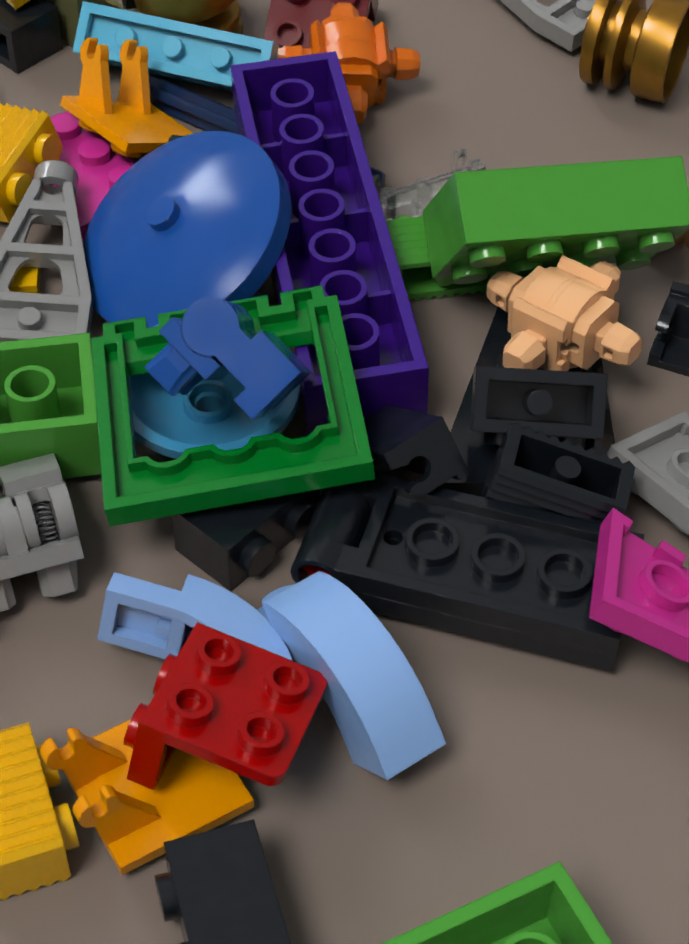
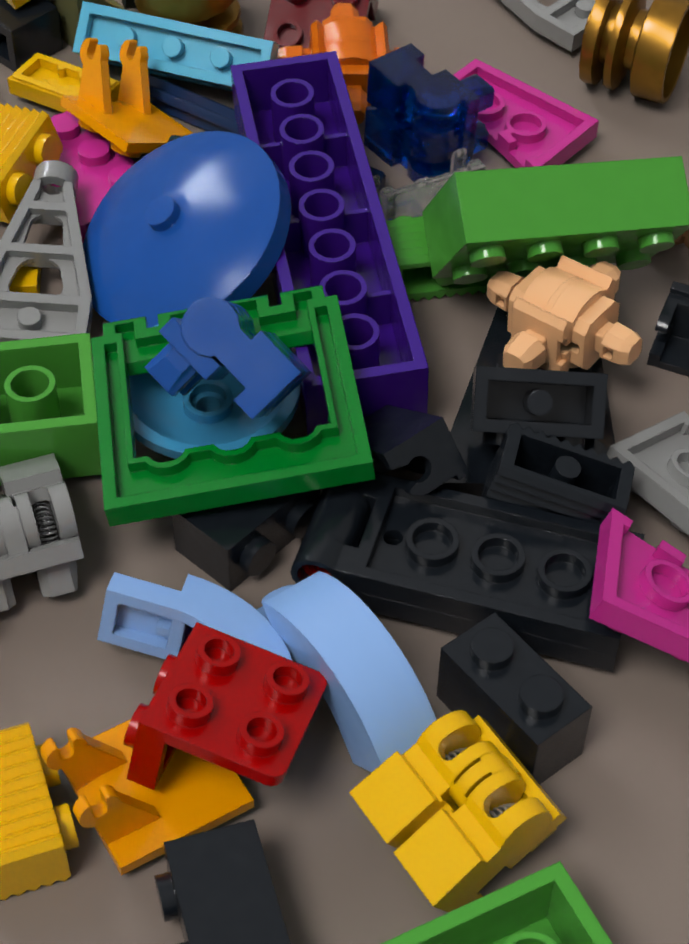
none -> yellow plate [7,52,120,113]
none -> yellow hips [349,710,567,912]
none -> clear blue hips [364,43,495,187]
none -> black brick [436,612,592,785]
none -> dark pink wing [443,59,599,168]

